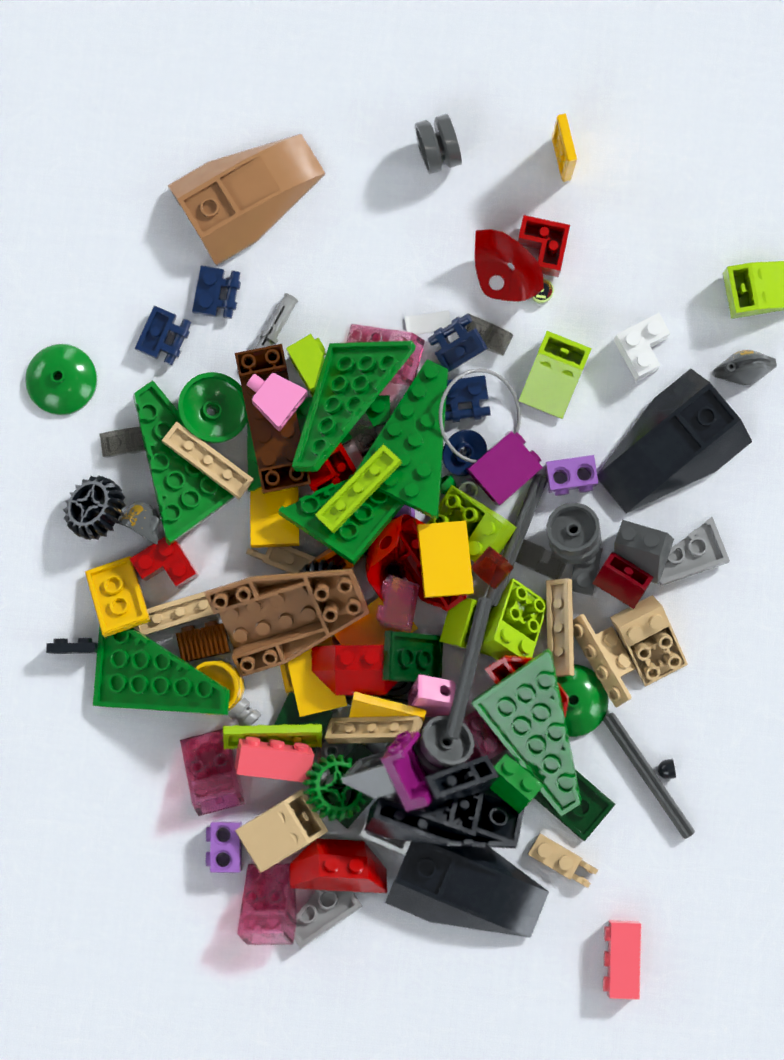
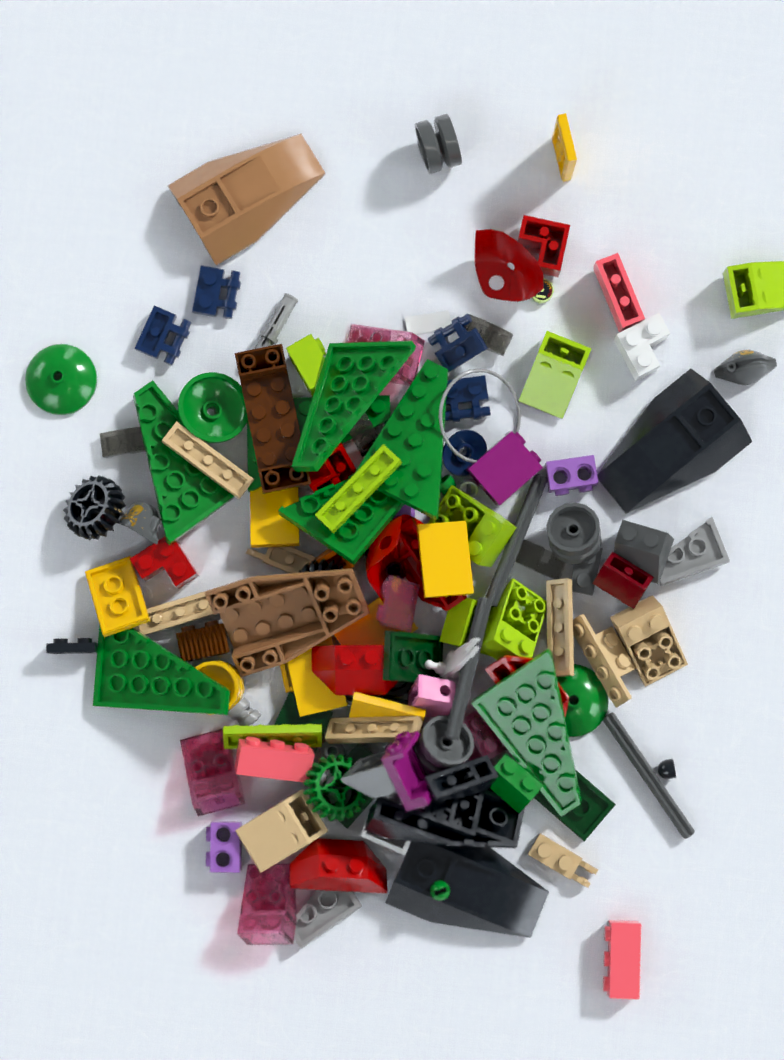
bright pink torso [247,373,308,432] -> none
clear red panel [471,546,514,589] -> none
none -> white piece [425,638,481,679]
none -> green hinge [430,880,450,901]
none -> coral brick [593,253,645,333]

